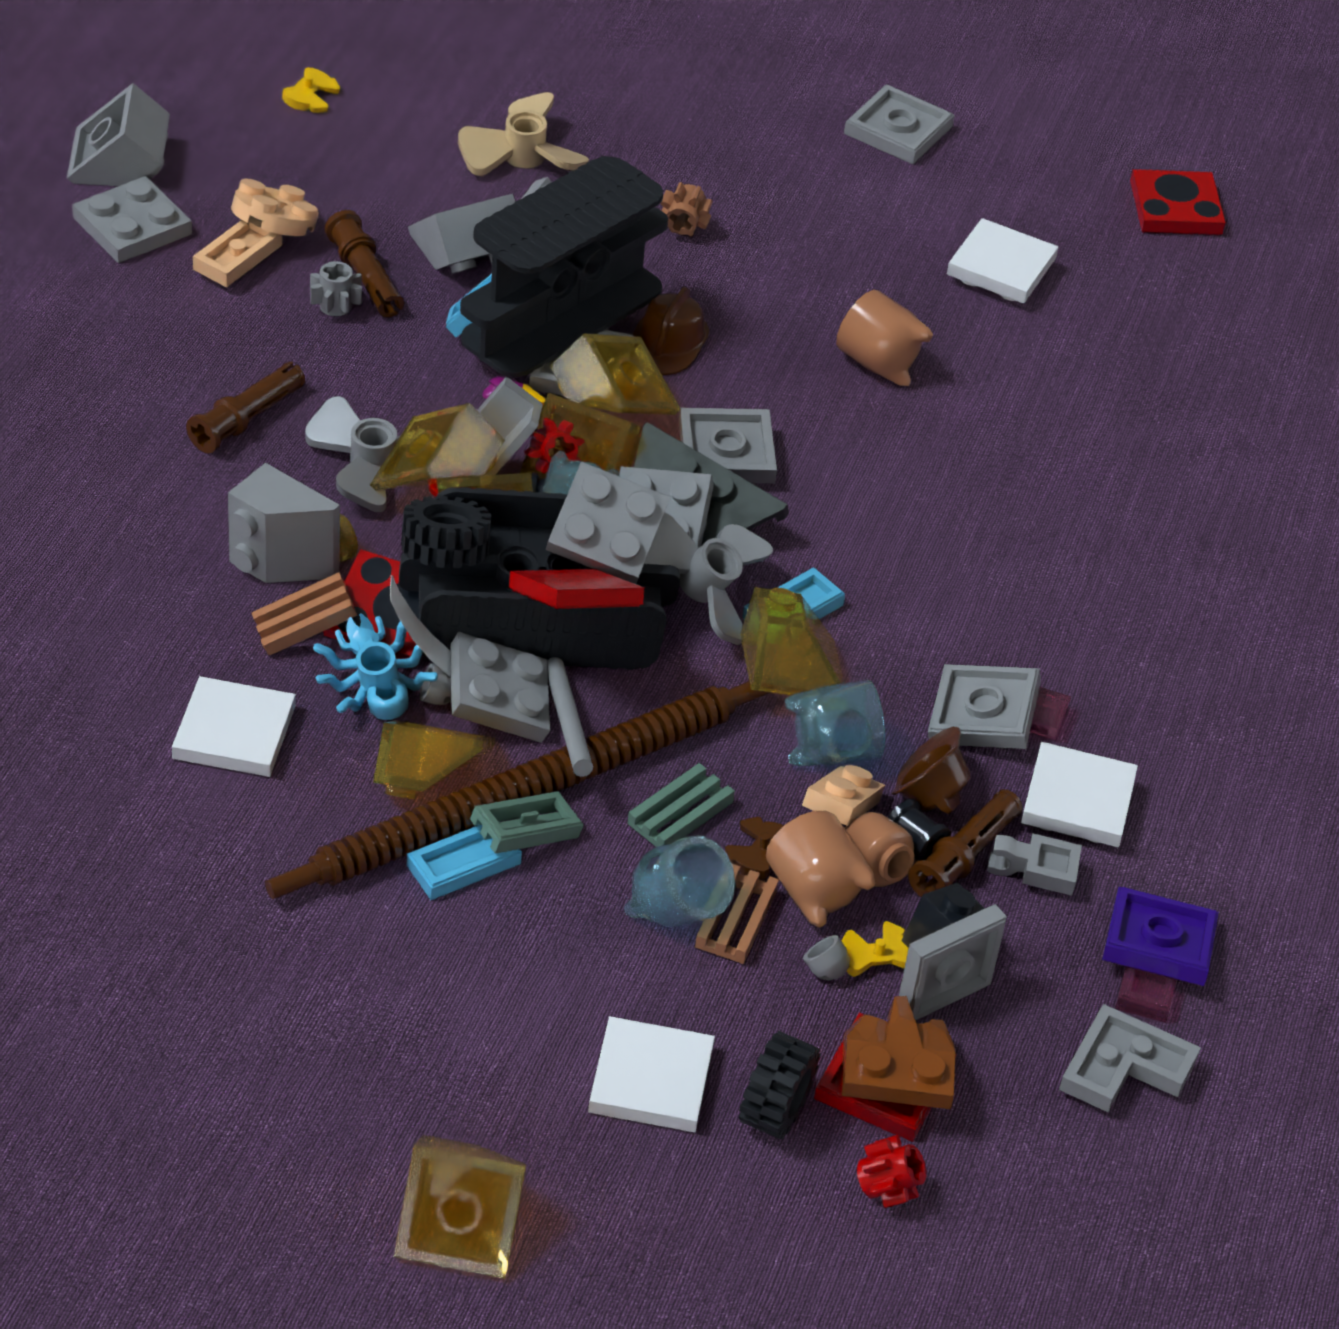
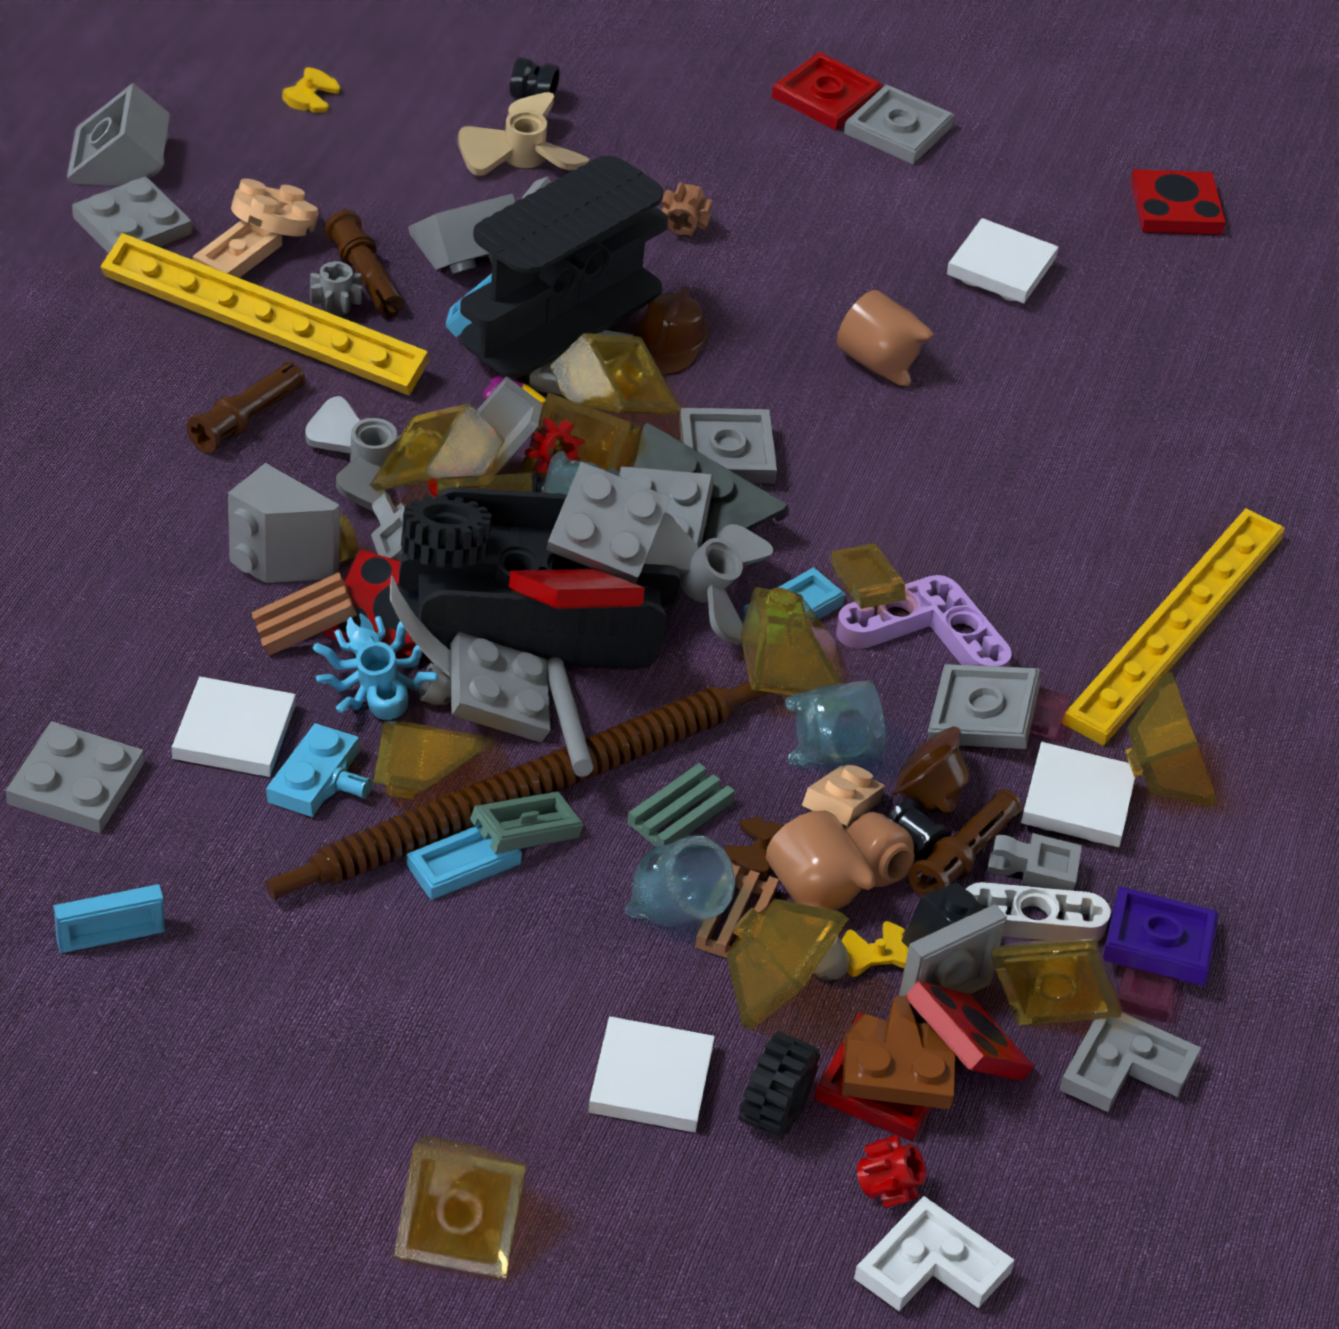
none -> light grey plate [5,721,144,834]
none -> medium azure tile [53,884,165,953]
none -> yellow plate [100,233,430,396]
none -> medium azure plate [266,723,372,817]
none -> light grey plate [371,492,406,561]
none -> black wheel [509,57,560,99]
none -> clear yellow slope [726,899,849,1030]
none -> red tile [771,52,883,131]
none -> clear yellow tile [831,543,906,609]
none -> lavender beam [836,575,1011,667]
none -> white plate [854,1196,1014,1311]
none -> red tile [906,981,1035,1081]
none -> white beam [966,882,1111,944]
none -> clear yellow slope [991,939,1122,1025]
none -> yellow tile [1062,508,1285,746]
none -> clear yellow slope [1125,672,1218,806]

